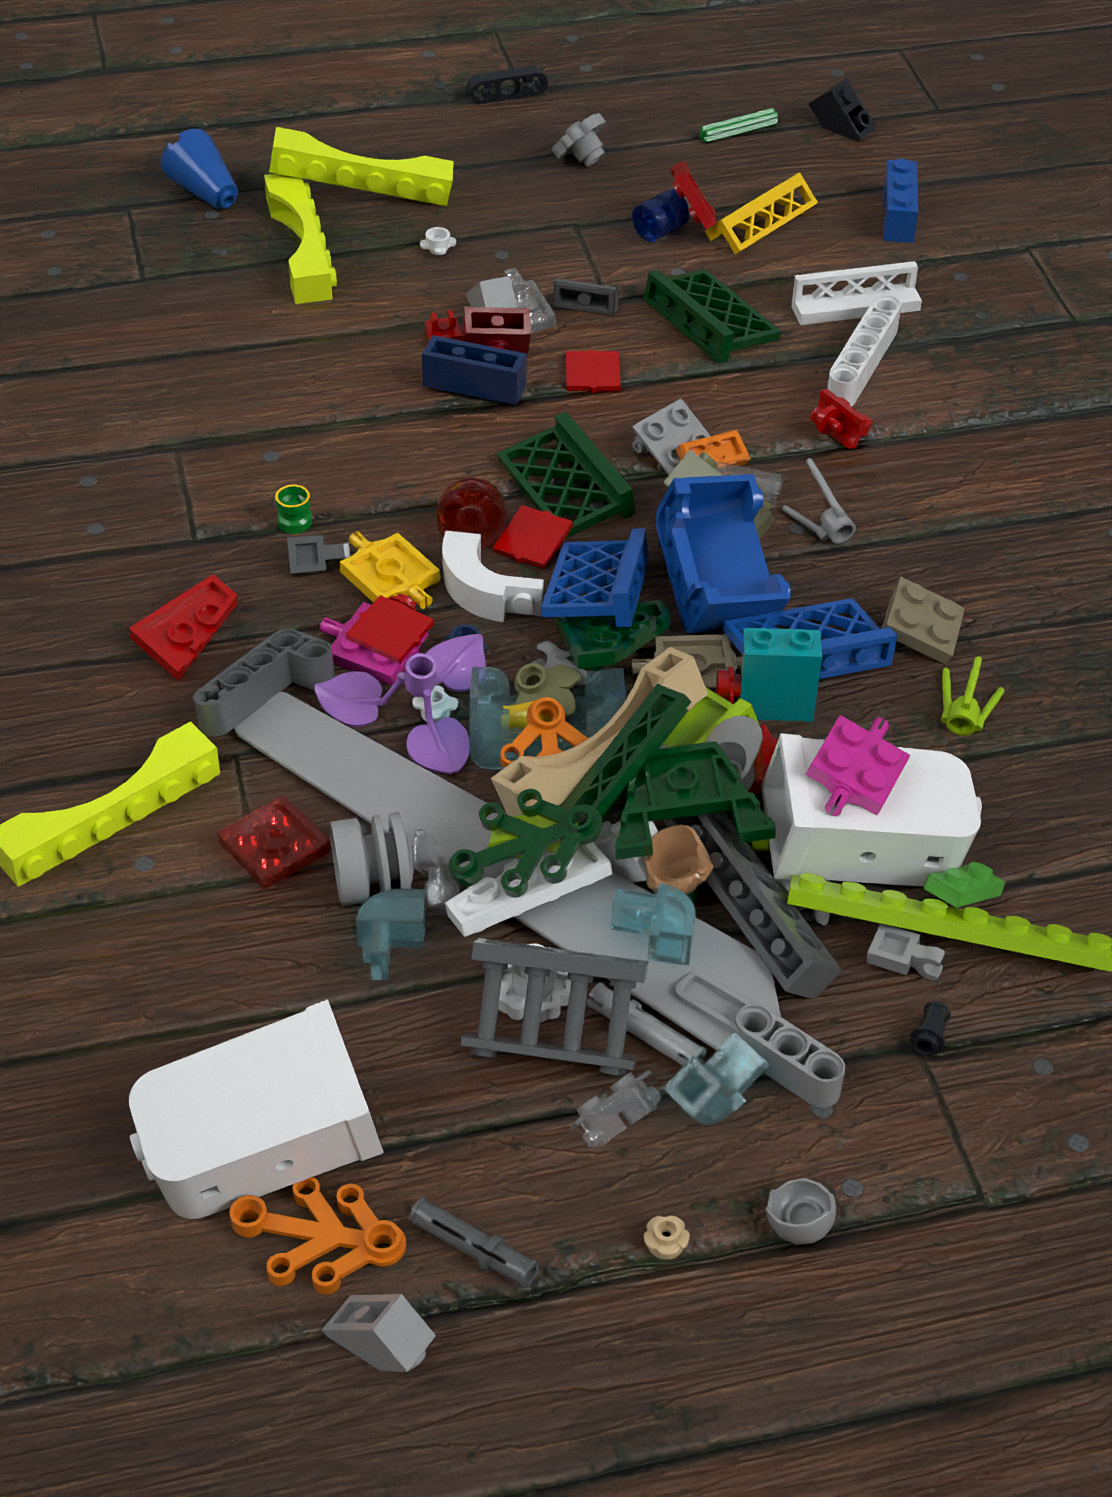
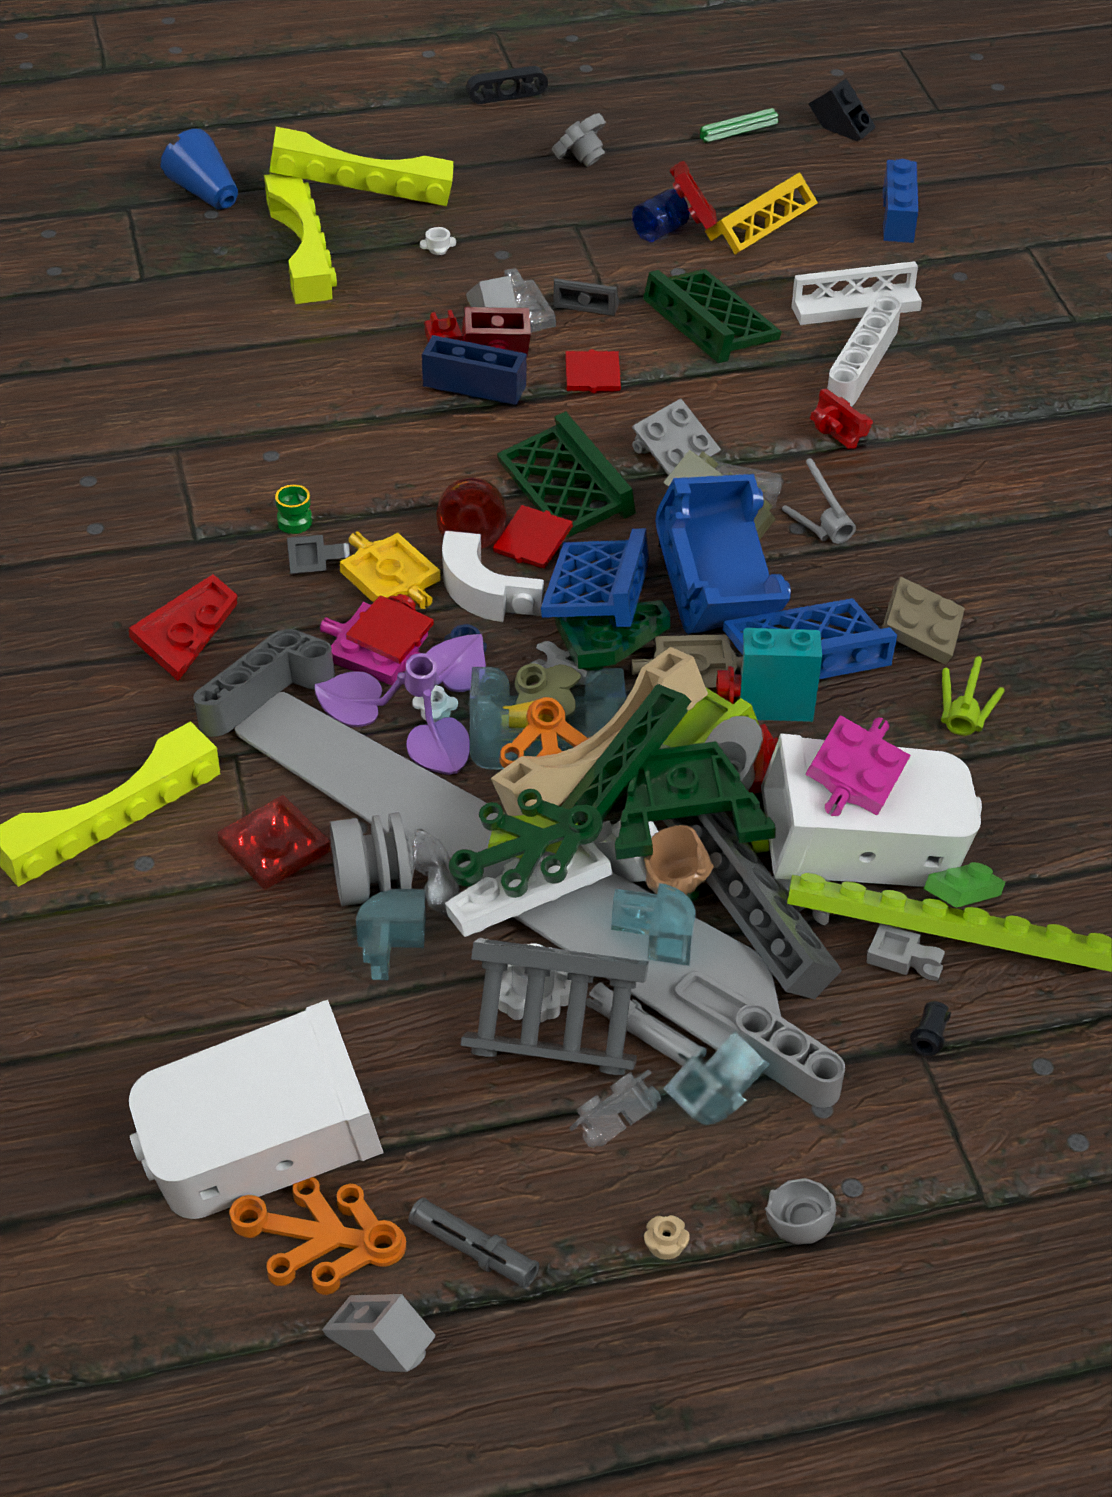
orange plate [676,430,751,472] -> none

